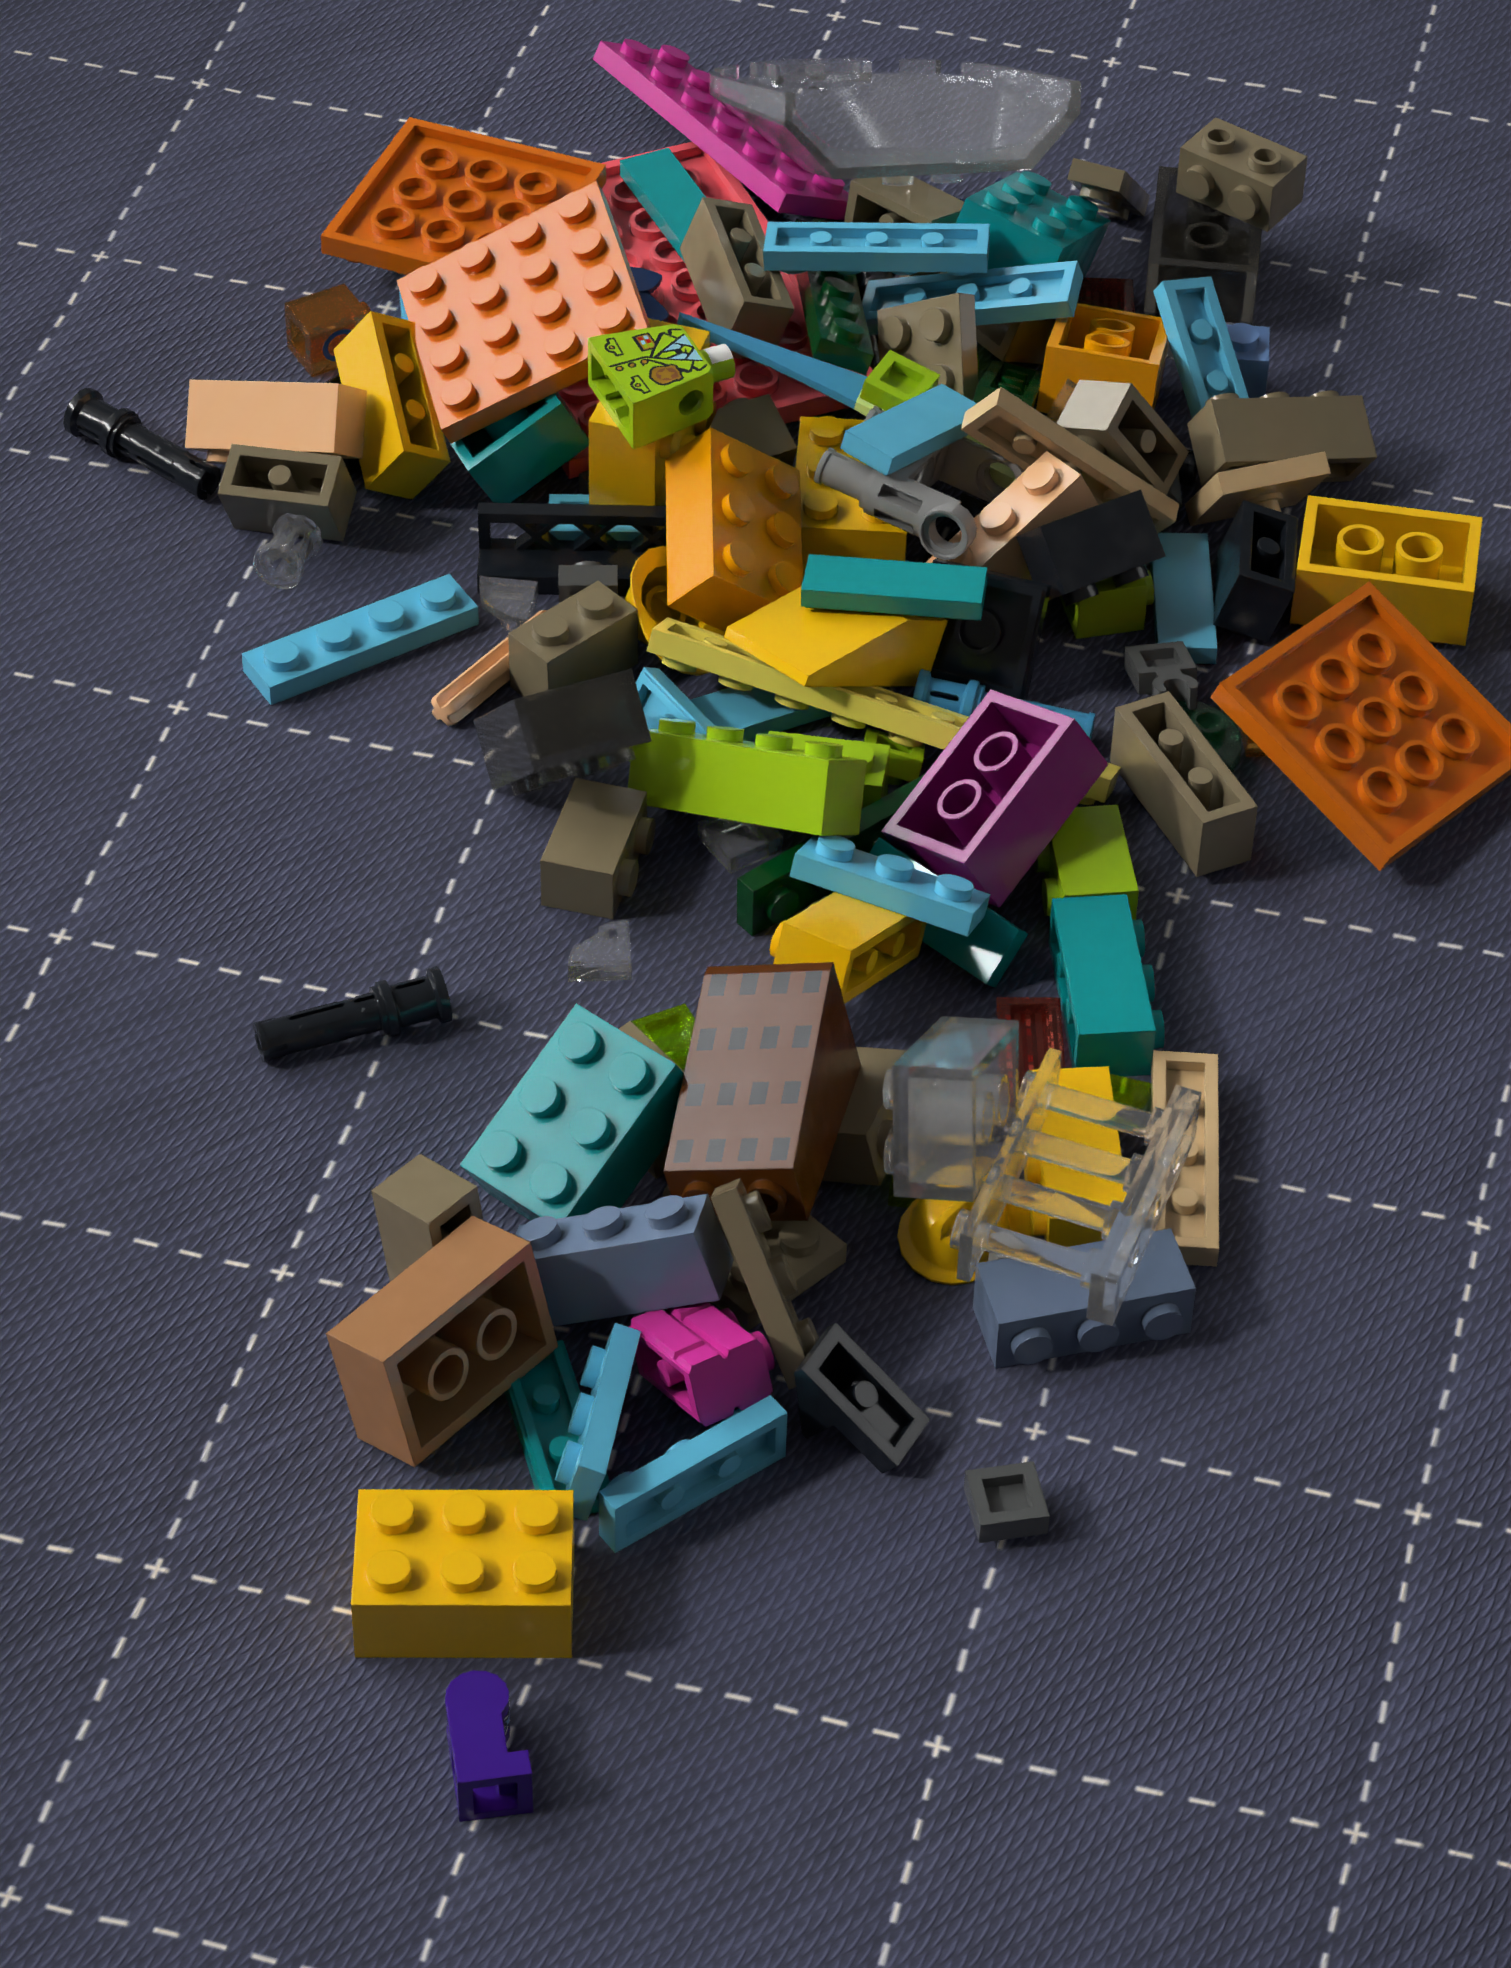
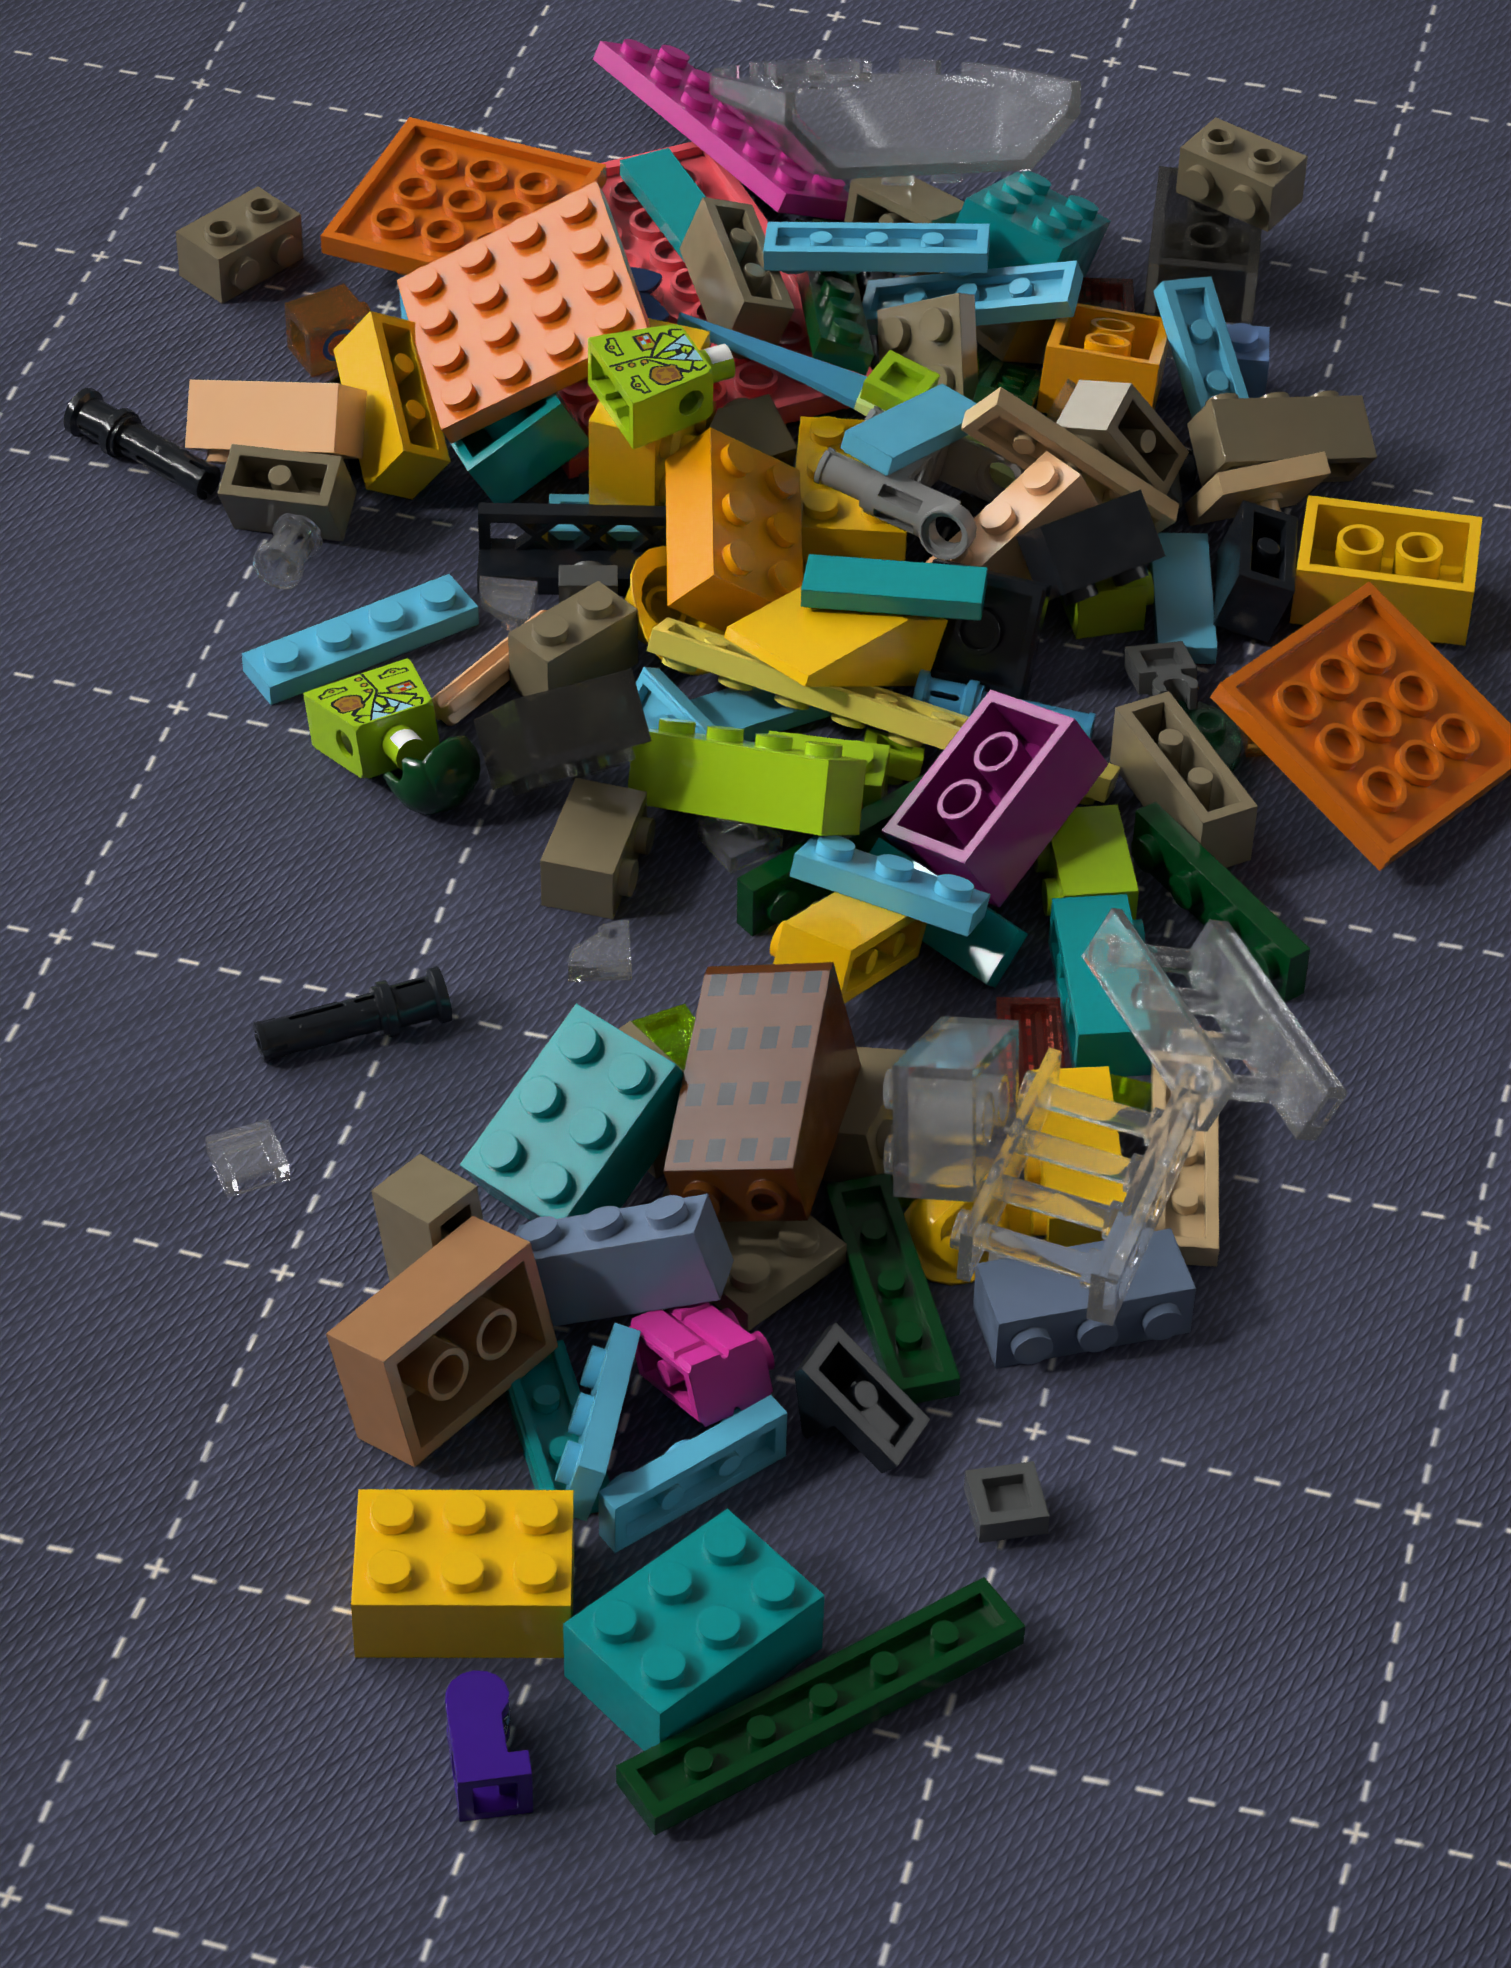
dark tan plate [711,1178,819,1389] -> none
dark tan plate [1067,158,1150,221] -> none
none -> dark tan brick [176,186,304,304]
none -> clear tile [205,1119,290,1198]
none -> lime torso [303,658,440,778]
none -> dark green hair [383,736,481,816]
none -> teal brick [563,1508,825,1751]
none -> dark green plate [616,1577,1025,1835]
none -> dark green plate [824,1173,960,1404]
none -> clear fence [1082,908,1348,1141]
none -> dark green plate [1131,801,1310,1003]

